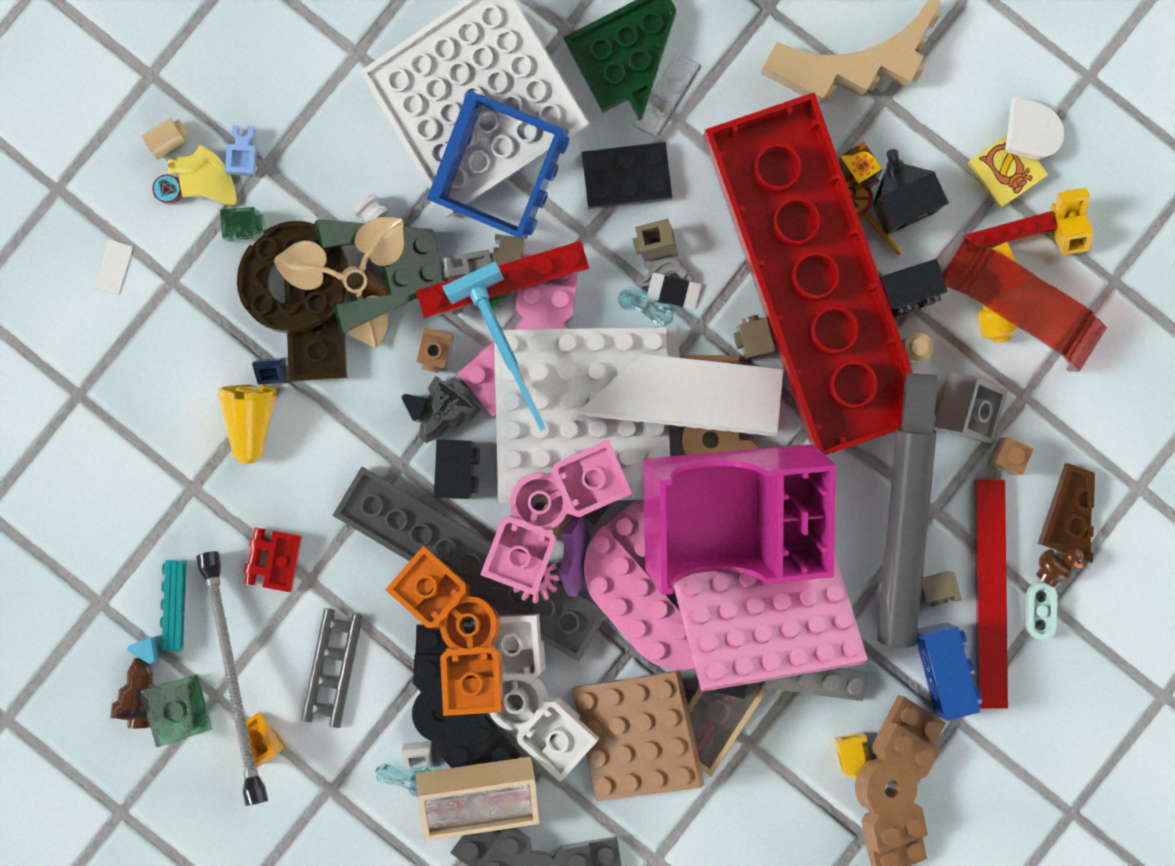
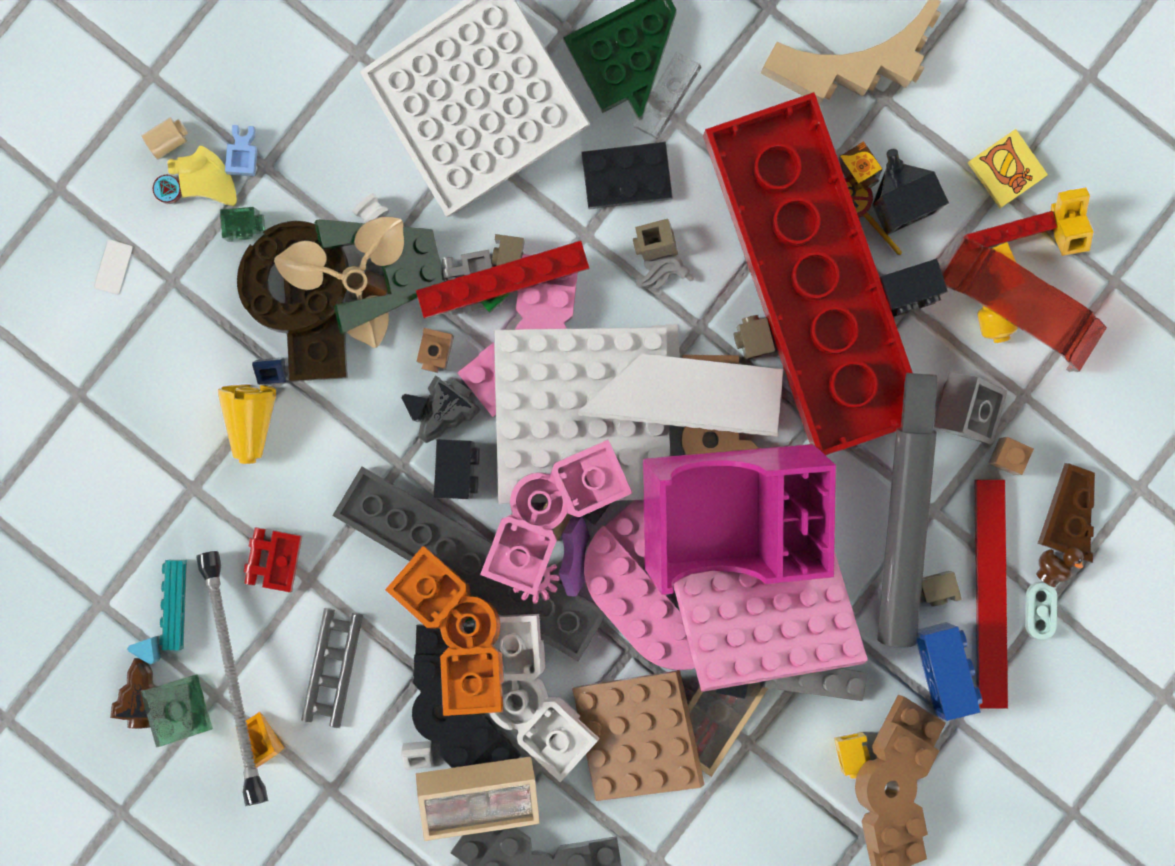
clear light blue piece [375,763,431,797] -> none
blue window [427,90,570,239] -> none
medium azure piece [442,261,546,431] -> none
clear light blue piece [618,287,673,327] -> none
sticker [647,273,701,310] -> none
tan brick [902,333,933,364] -> none
white tile [1005,97,1064,160] -> none

